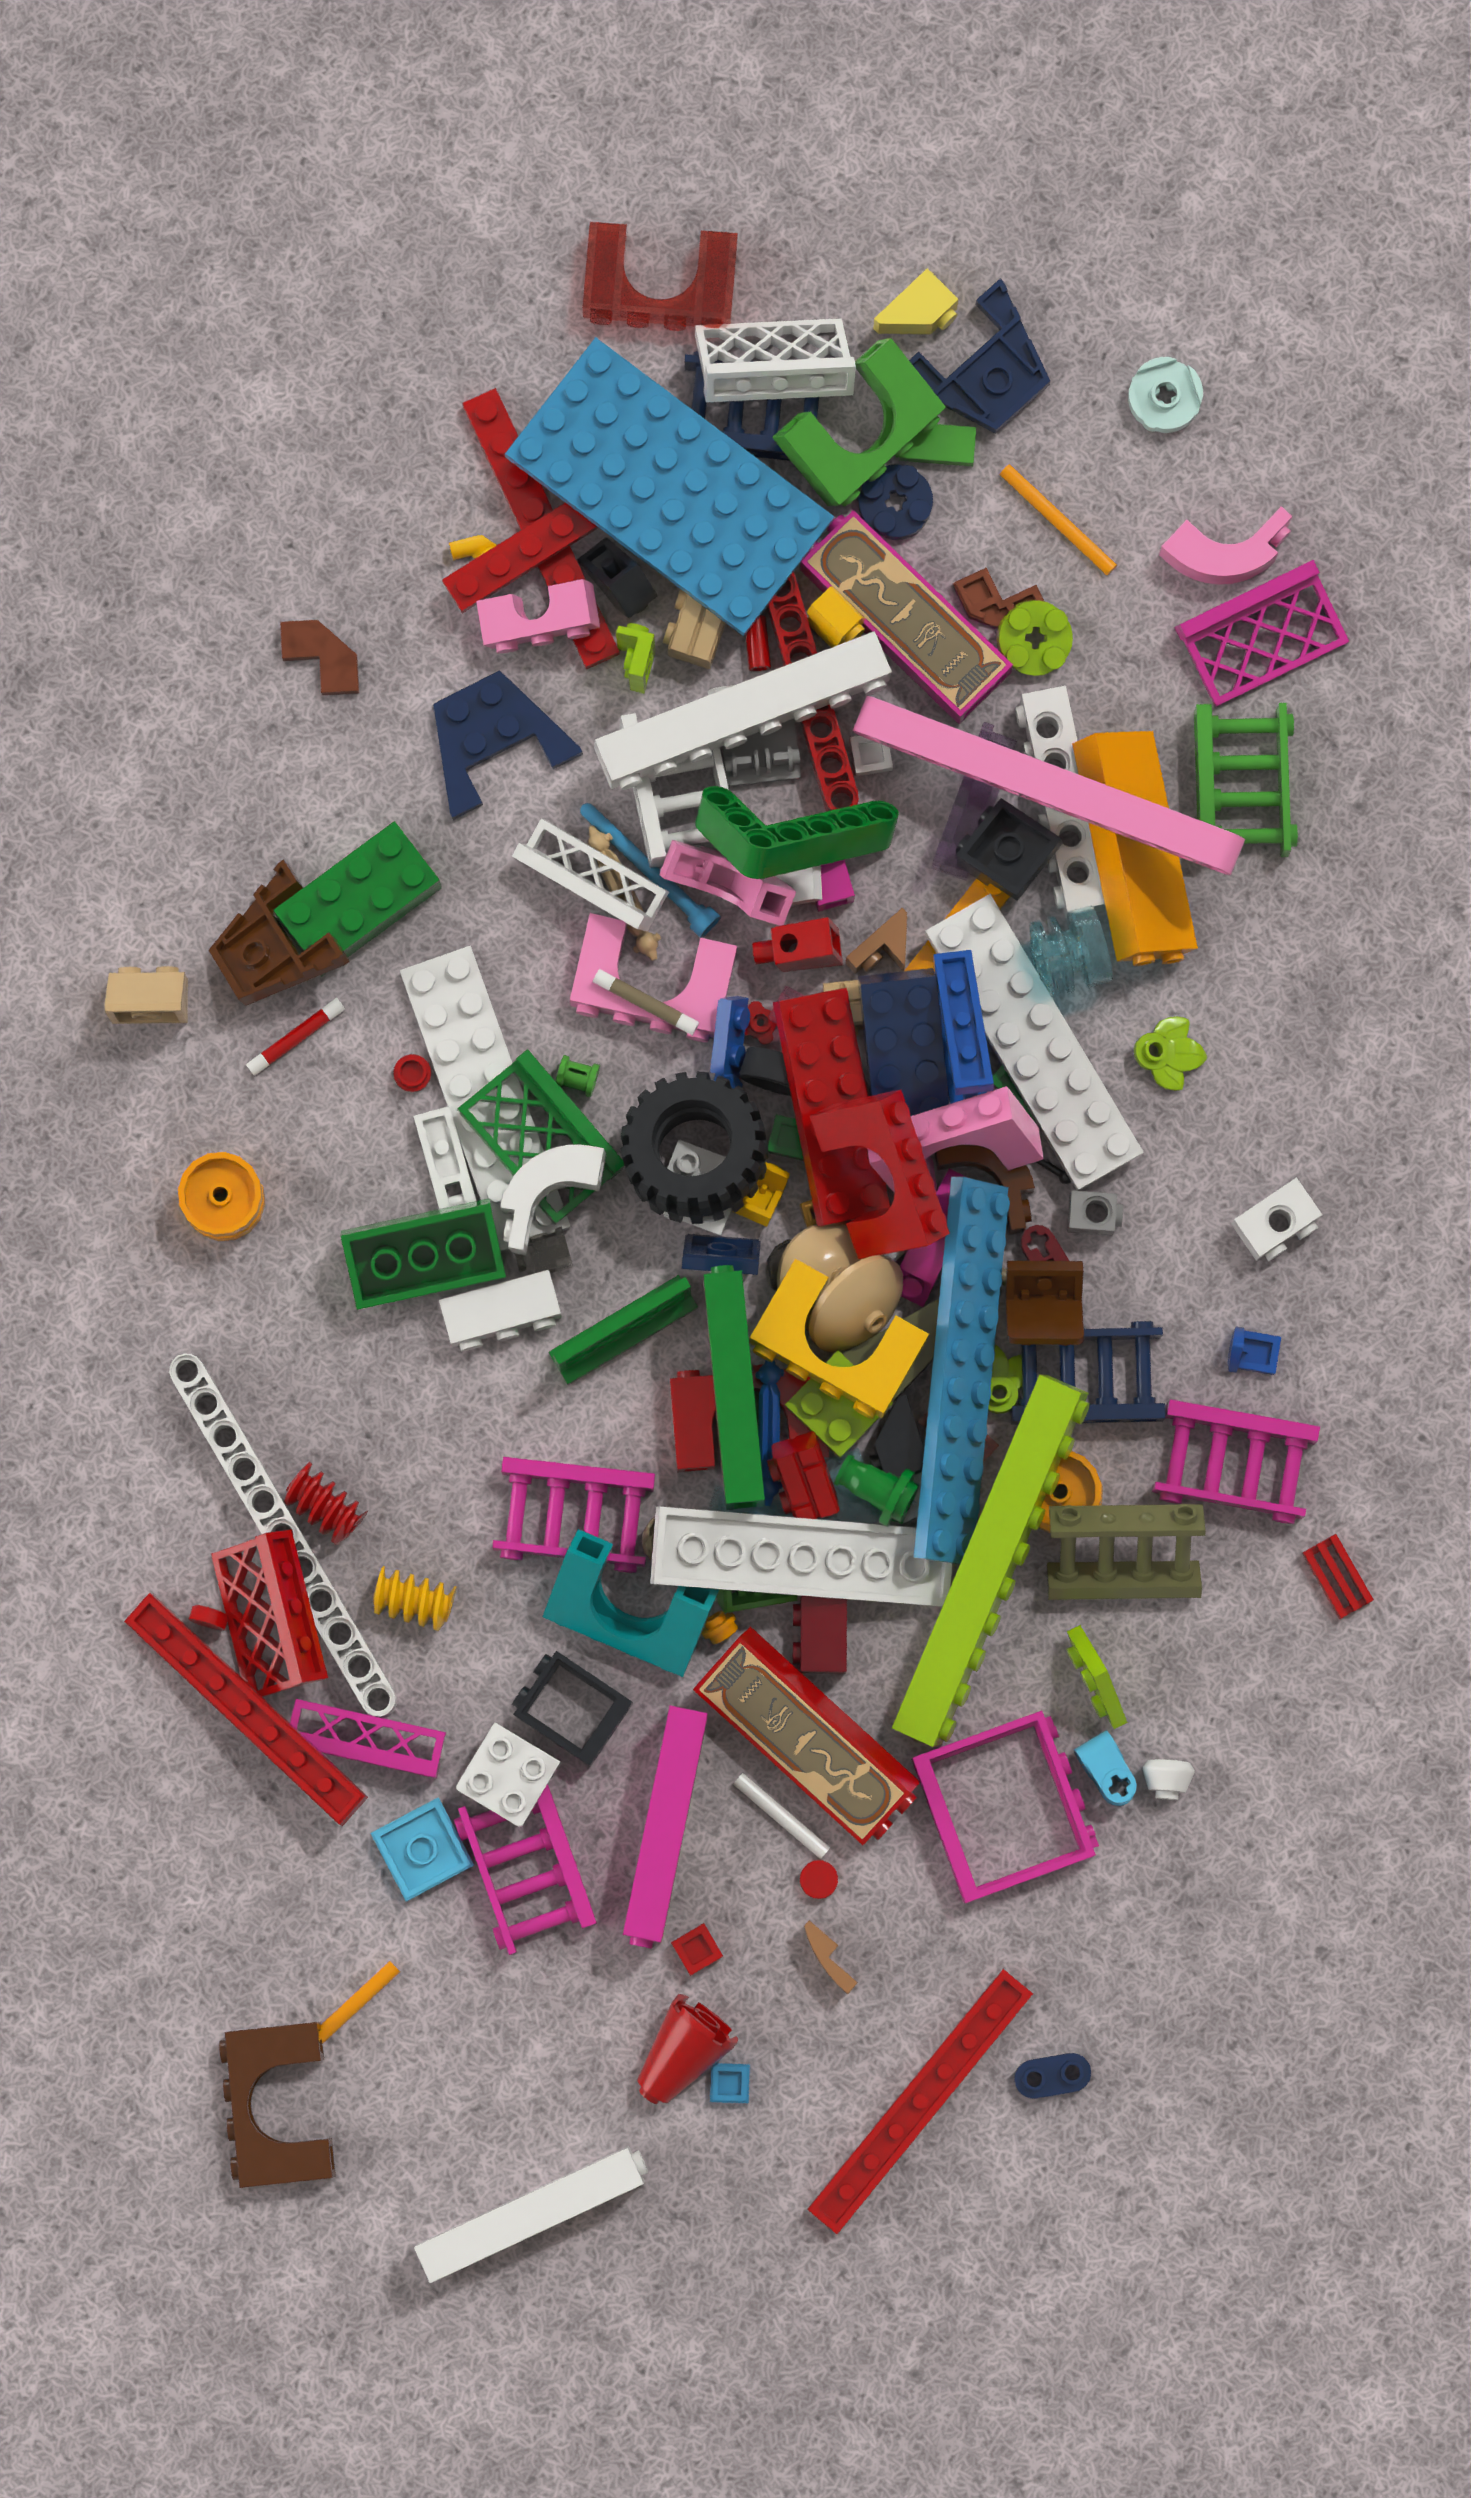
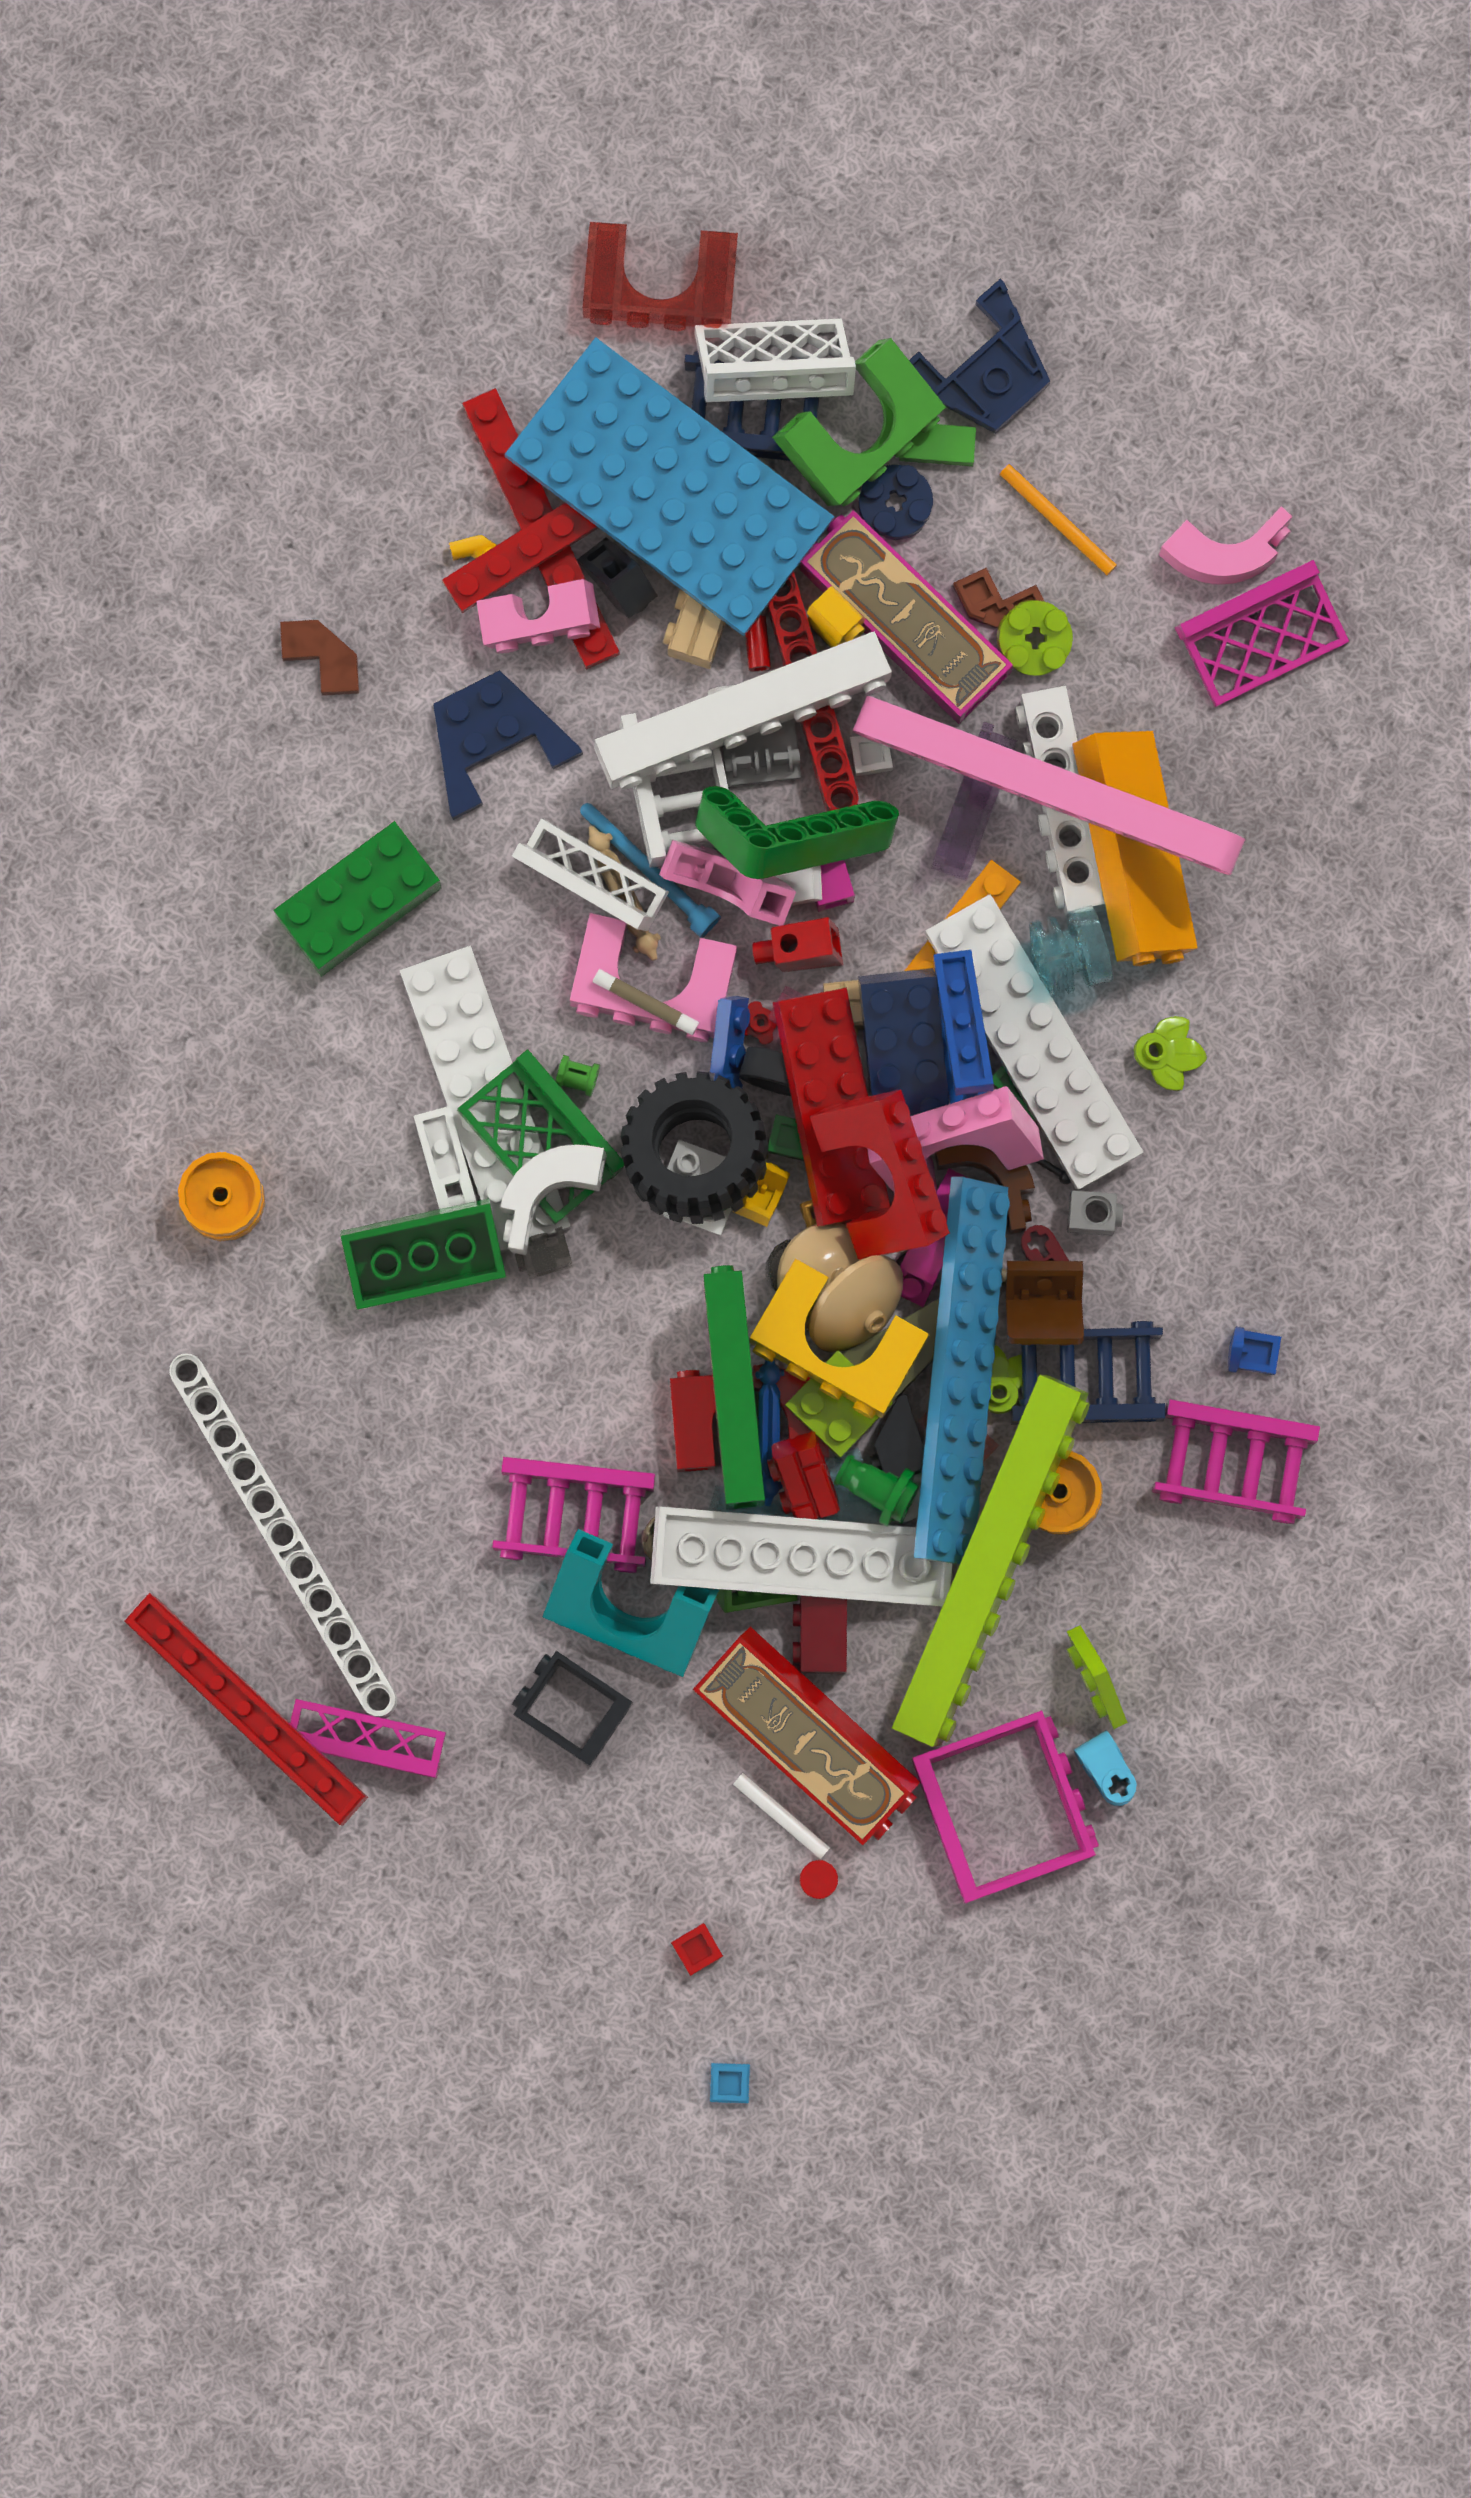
tan slope [105,966,188,1024] -> none
red tile [188,1605,229,1631] -> none
reddish brown wing [209,859,350,1006] -> none
red fence [211,1529,328,1698] -> none
reddish brown arch [219,2022,336,2188] -> none
red bar [246,997,345,1076] -> none
red piece [284,1462,368,1545] -> none
light orange bar [319,1961,400,2043] -> none
medium azure plate [370,1797,475,1902] -> none
yellow piece [373,1566,457,1631] -> none
red plate [393,1054,431,1092] -> none
white brick [414,2146,648,2283] -> none
white brick [439,1270,562,1351] -> none
dark pink fence [454,1784,597,1955] -> none
white bracket [456,1722,561,1827] -> none
green fence [548,1275,698,1385] -> none
lime bracket [616,623,656,694] -> none
dark pink brick [623,1706,708,1949] -> none
red cone [637,1994,739,2104] -> none
dark blue plate [682,1234,761,1275] -> none
light orange plate [702,1610,738,1645] -> none
medium nougat slope [804,1920,858,1994] -> none
red plate [807,1969,1033,2234] -> none
medium nougat slope [845,908,907,974] -> none
light yellow slope [873,268,958,334] -> none
black plate [956,798,1062,901] -> none
dark blue plate [1014,2053,1091,2099] -> none
olive fence [1047,1504,1206,1600] -> none
light aqua plate [1128,357,1203,433] -> none
white cone [1142,1759,1195,1800] -> none
bright green fence [1194,703,1298,857] -> none
white brick [1231,1177,1322,1261] -> none
red tile [1302,1534,1374,1619] -> none

